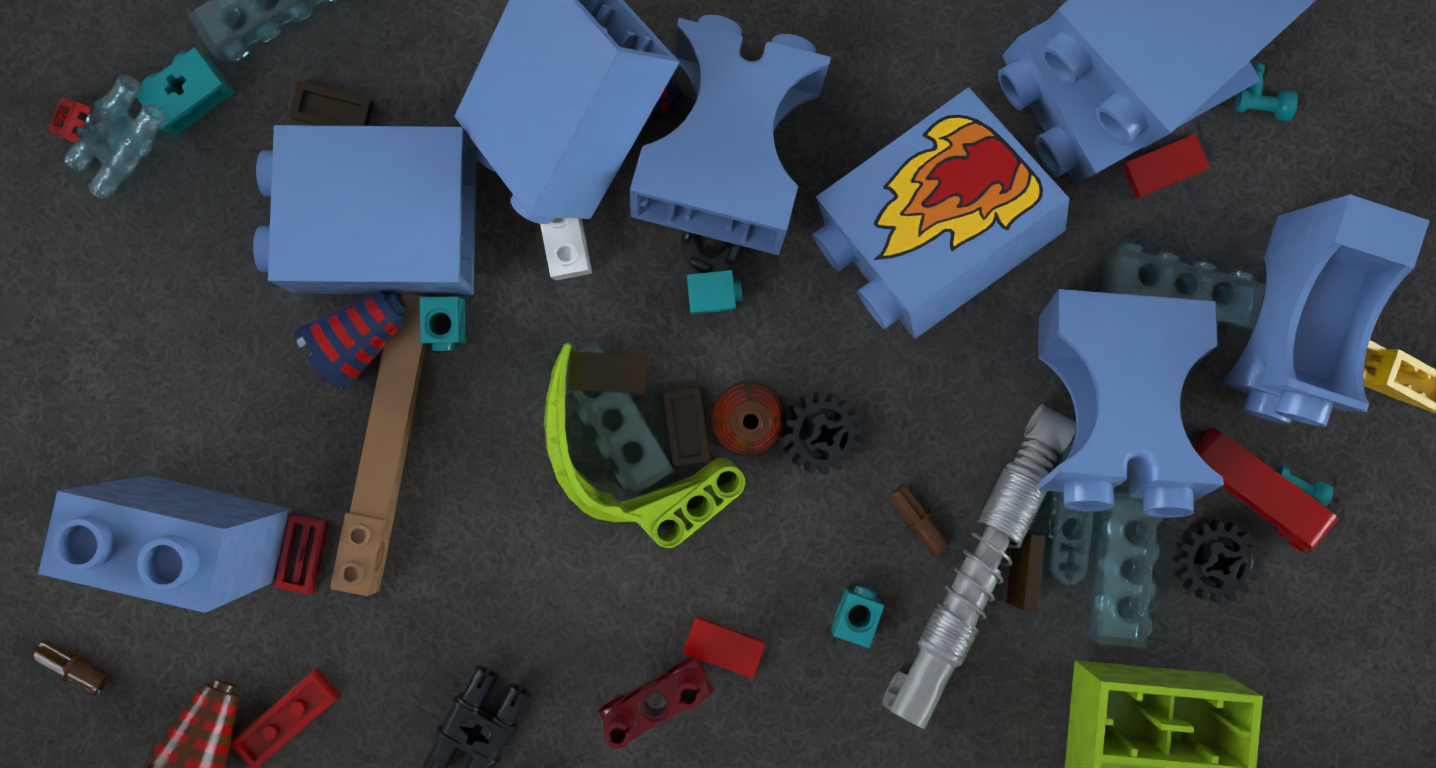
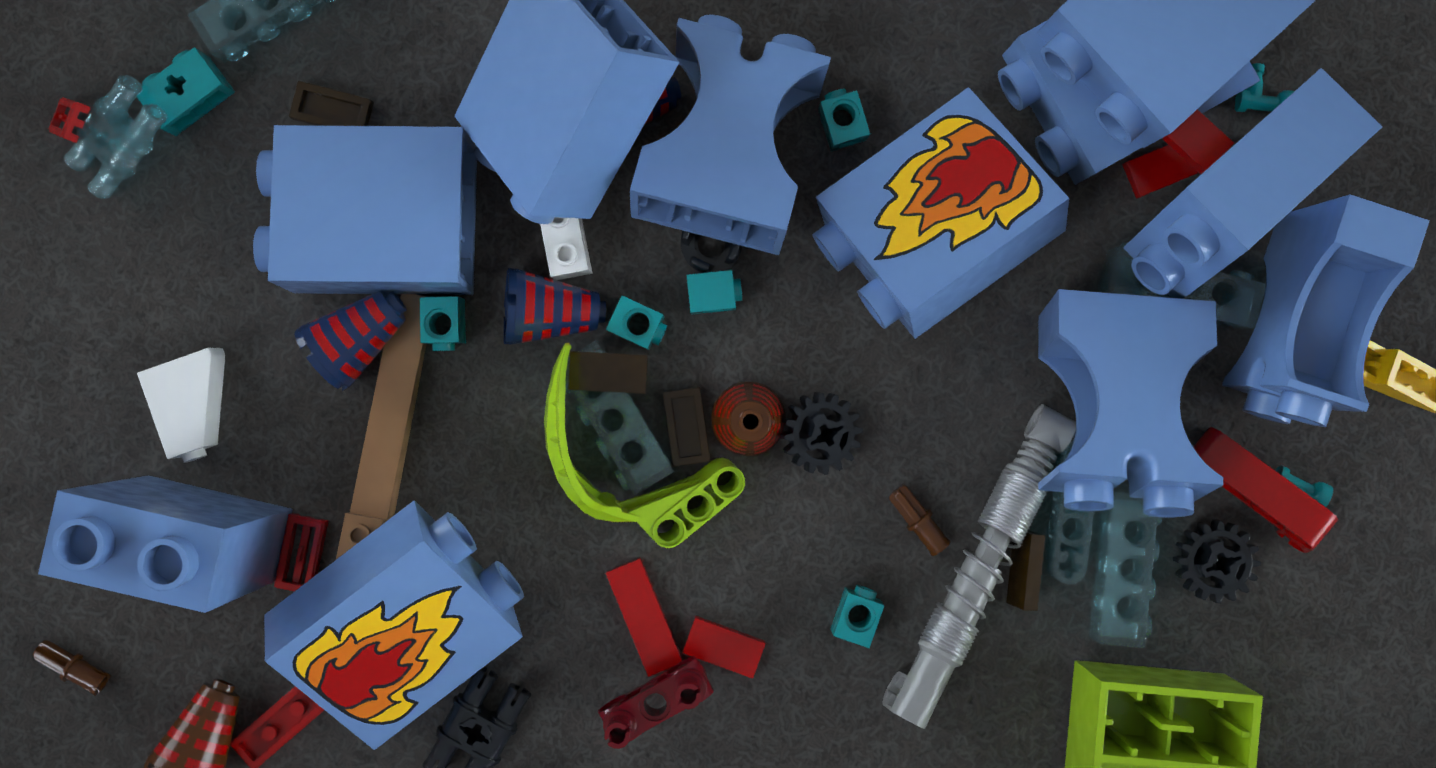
none -> white slope [137,348,225,463]
none -> medium blue brick [264,500,524,750]
none -> dark blue cone [503,268,606,345]
none -> red tile [605,557,683,677]
none -> teal brick [606,296,668,350]
none -> teal brick [818,89,870,152]
none -> medium blue brick [1123,68,1382,299]
none -> red tile [1162,109,1234,174]

